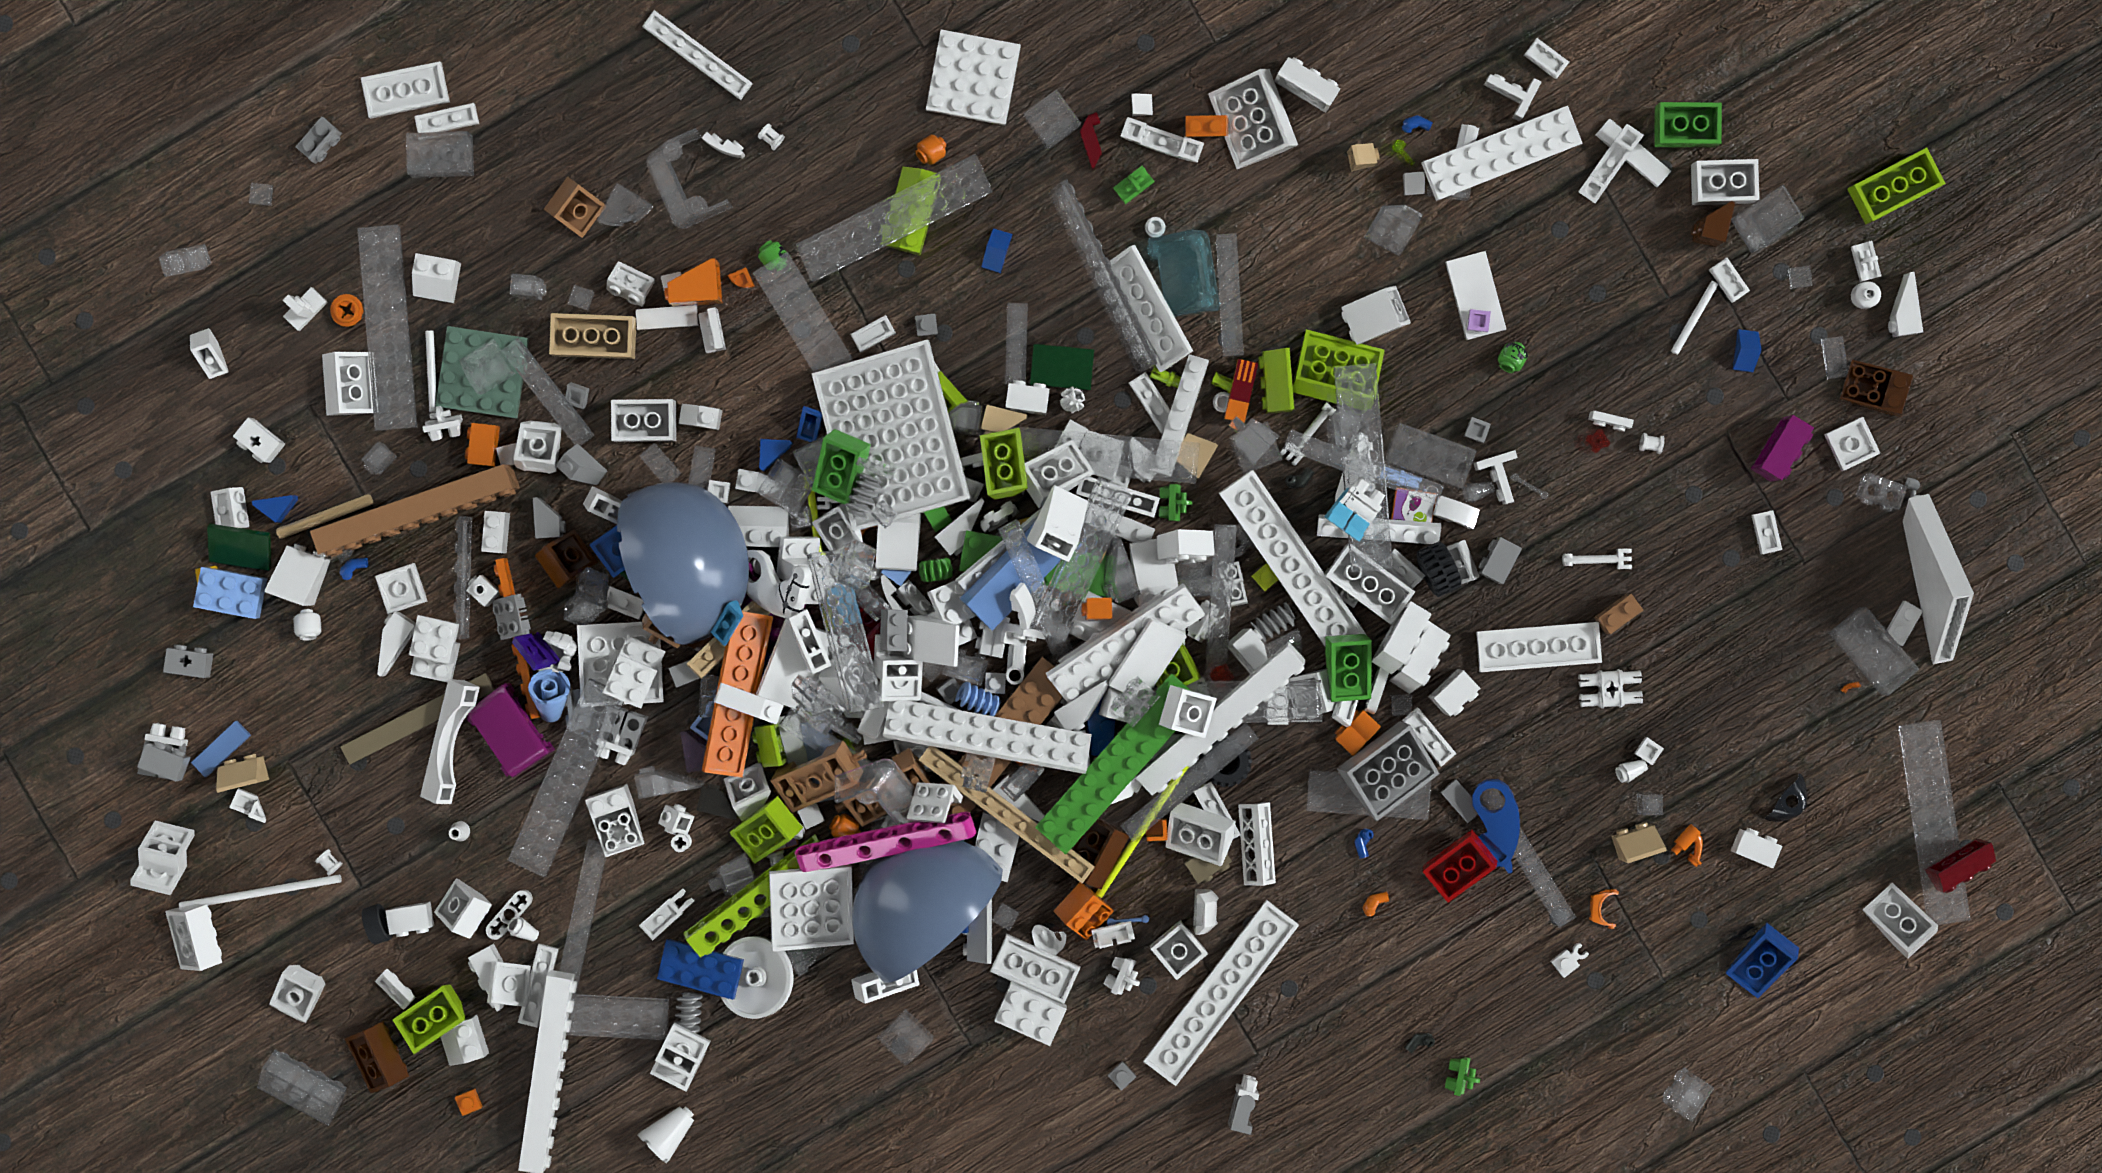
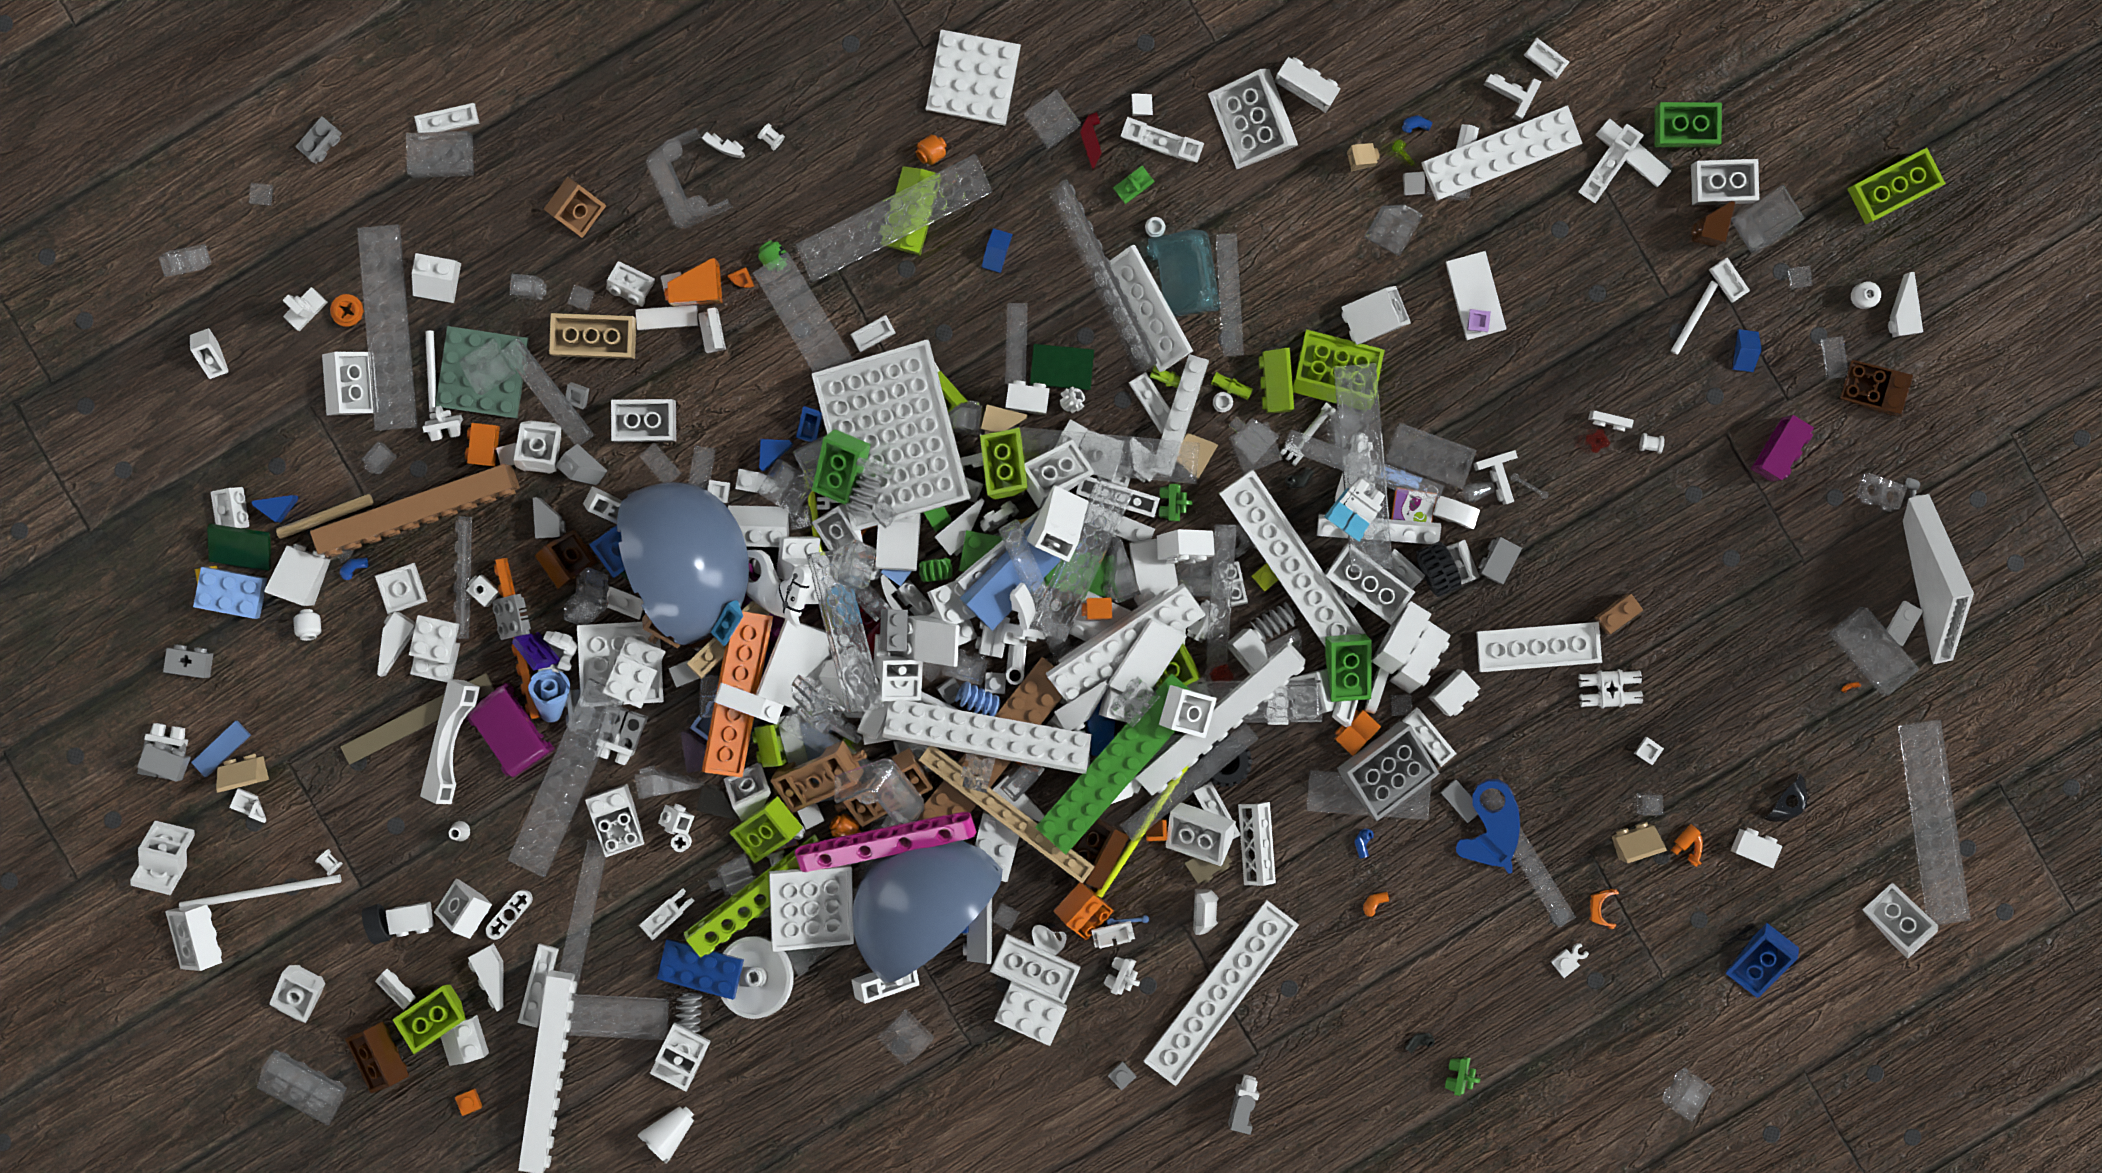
white brick [233,417,285,463] -> none
white tile [361,61,450,119] -> none
white brick [481,511,510,553] -> none
white plate [487,962,531,1007] -> none
white cone [507,917,539,942] -> none
clear brick [597,183,653,226] -> none
white tile [642,10,753,100] -> none
white slope [679,404,722,430] -> none
white slope [788,609,832,674] -> none
white bracket [907,782,963,823] -> none
light grey plate [915,314,938,337] -> none
white brick [1150,920,1208,980] -> none
orange brick [1186,115,1228,137] -> none
tile [1224,359,1258,423] -> none
red brick [1422,830,1497,903] -> none
light grey plate [1464,417,1491,443] -> none
bright green head [1498,342,1528,373] -> none
white hinge [1562,549,1632,569] -> none
white cone [1615,759,1648,783] -> none
white plate [1752,510,1782,554] -> none
white plate [1824,417,1880,471] -> none
white hips [1851,241,1881,282] -> none
dark red slope [1924,838,1996,893] -> none

